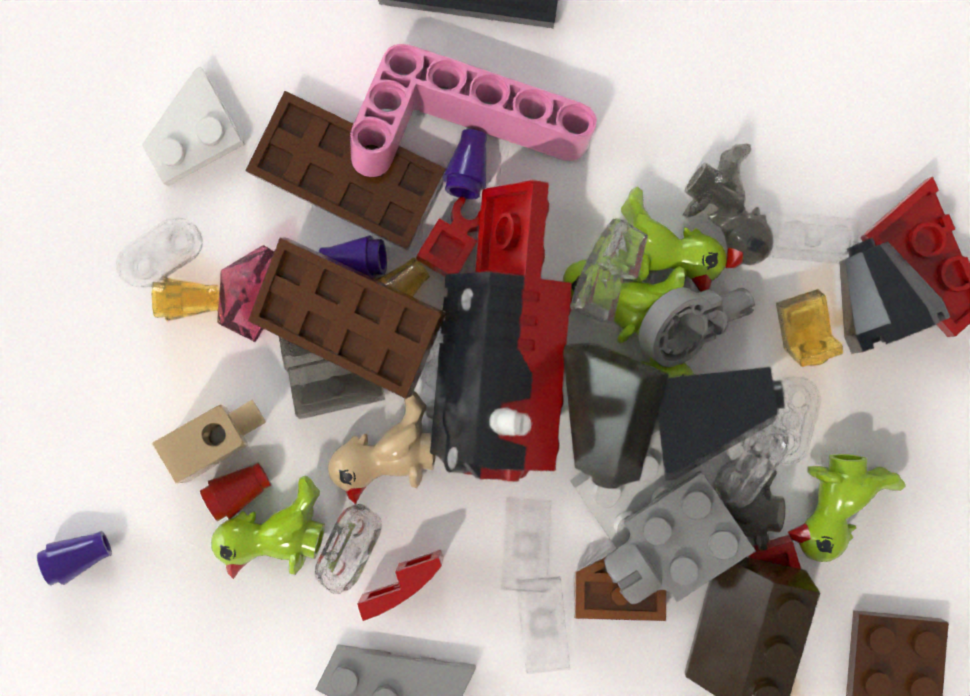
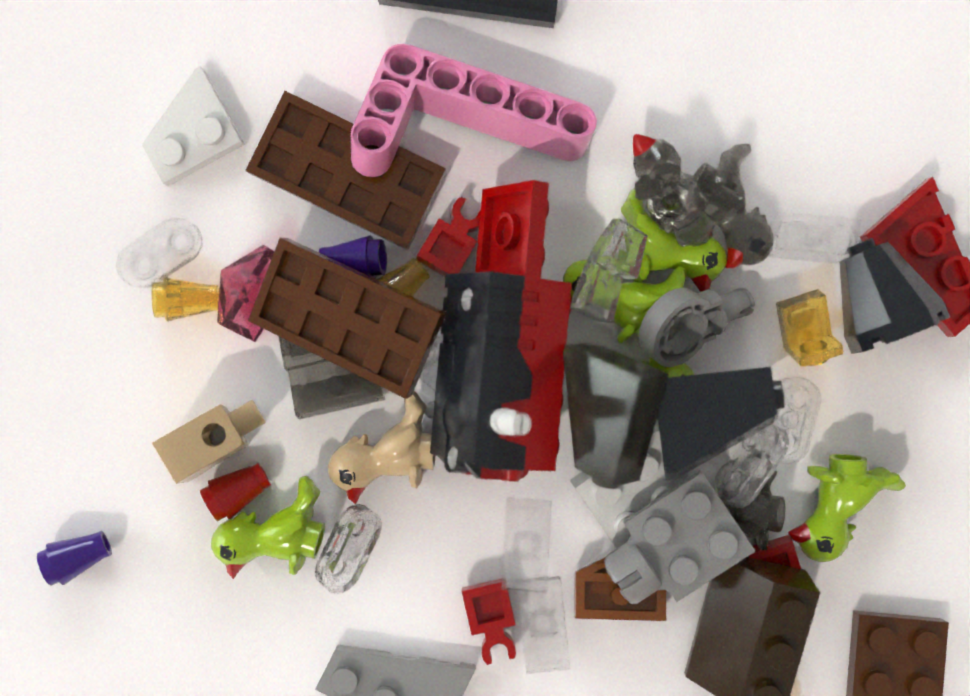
red slope [357,550,443,621] -> none
dark purple cone [443,129,487,200] -> none
none -> red plate [461,578,516,665]
none -> clear smoke animal [633,134,716,247]

